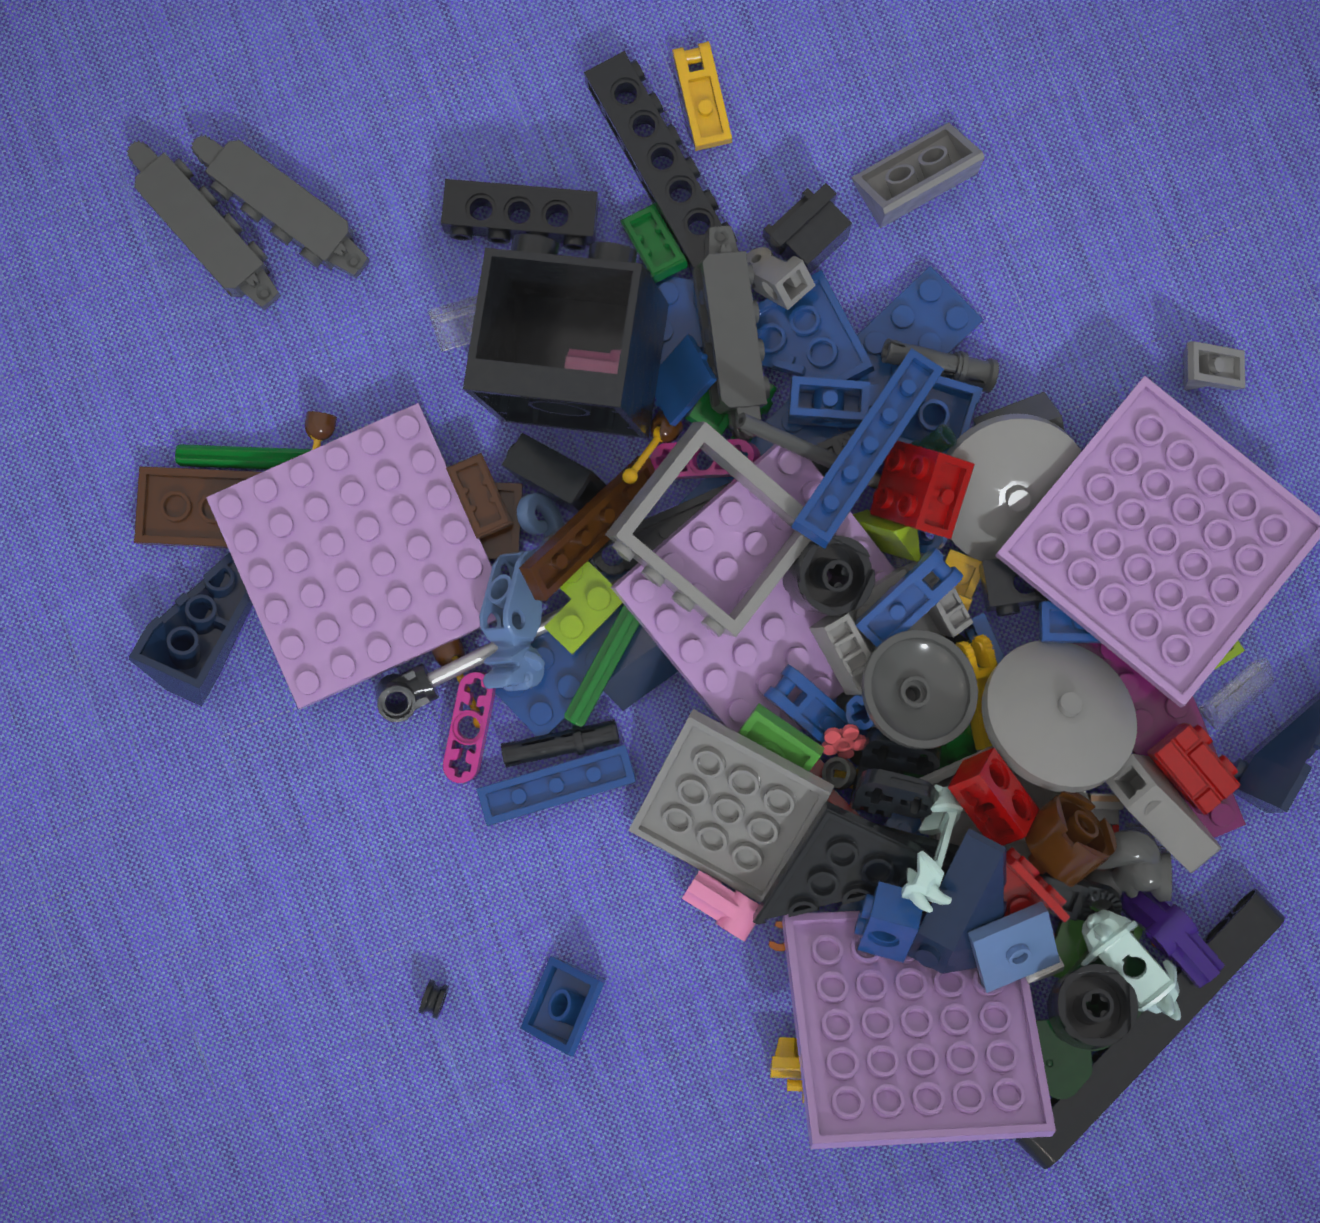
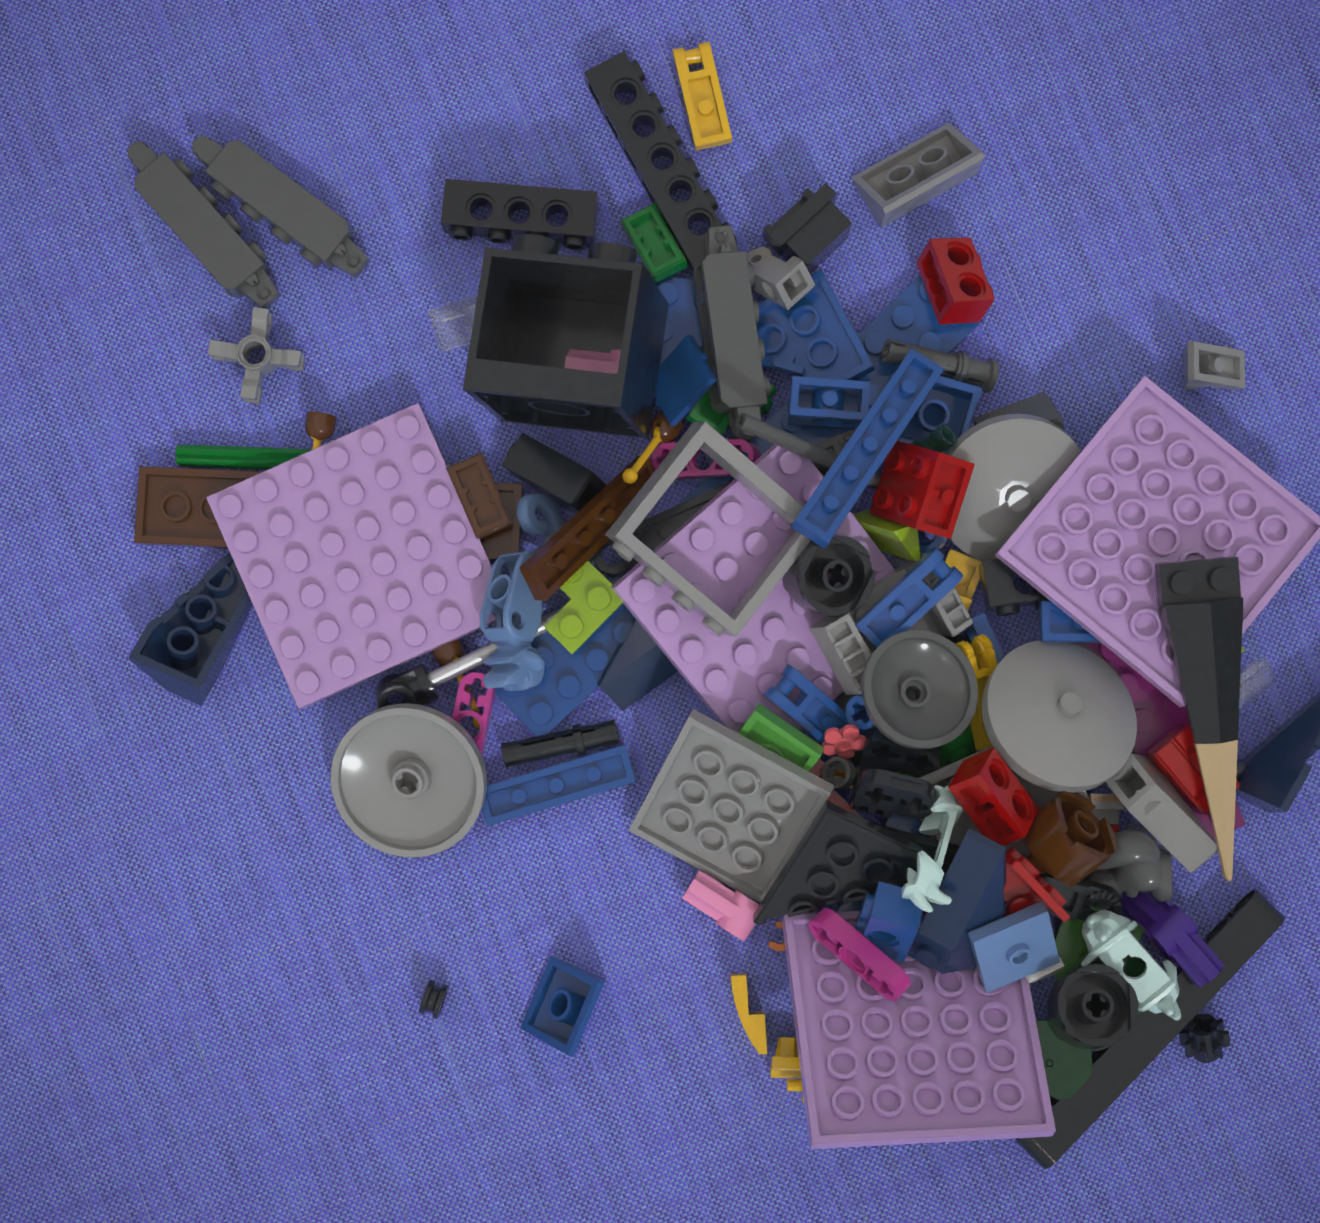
green axle [564,605,640,727] -> none
none -> light grey pin [208,307,305,404]
none -> light grey dish [330,704,487,857]
none -> yellow slope [730,973,767,1054]
none -> dark pink beam [808,908,911,1001]
none -> red brick [916,237,995,324]
none -> black plate [1155,556,1244,882]
none -> black gear [1179,1013,1231,1063]

